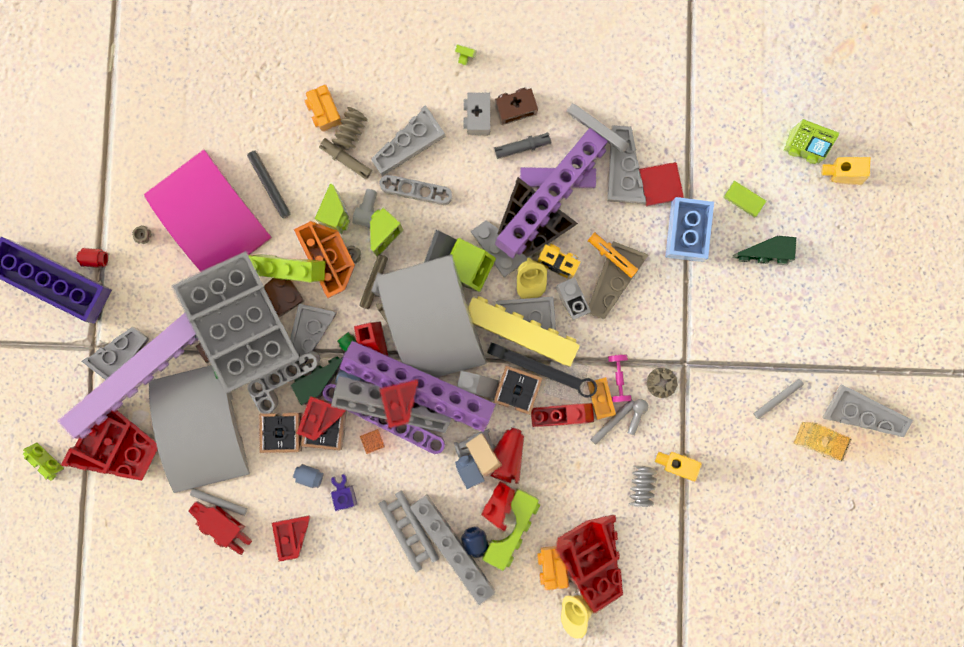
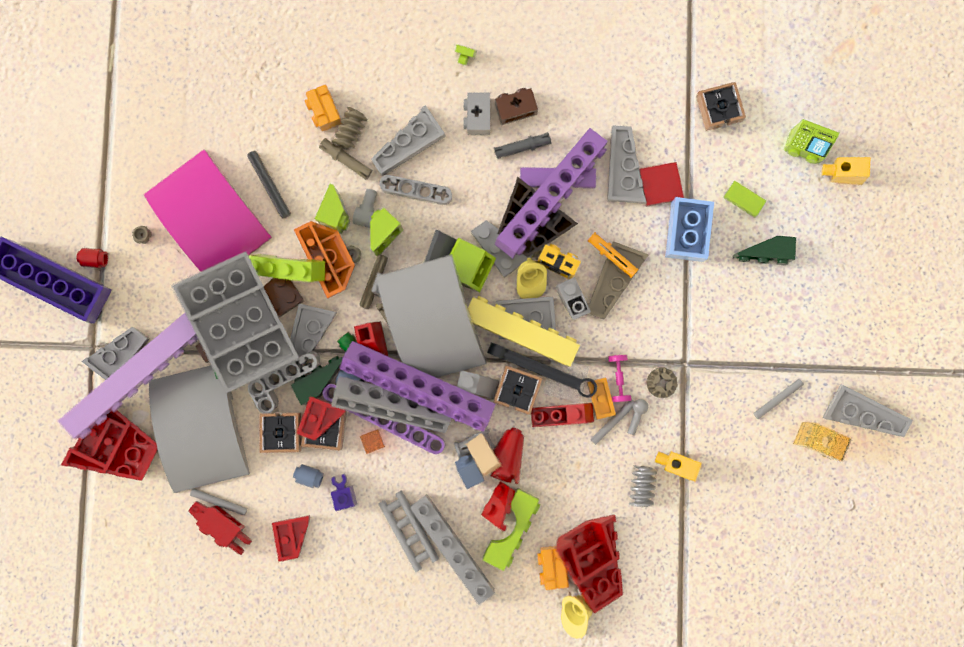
lime hinge [23,442,64,481] -> none
red wing [379,379,418,428] -> none
dark blue head [461,527,489,558] -> none
light grey beam [567,103,629,153] -> none
none -> piece [696,82,746,131]

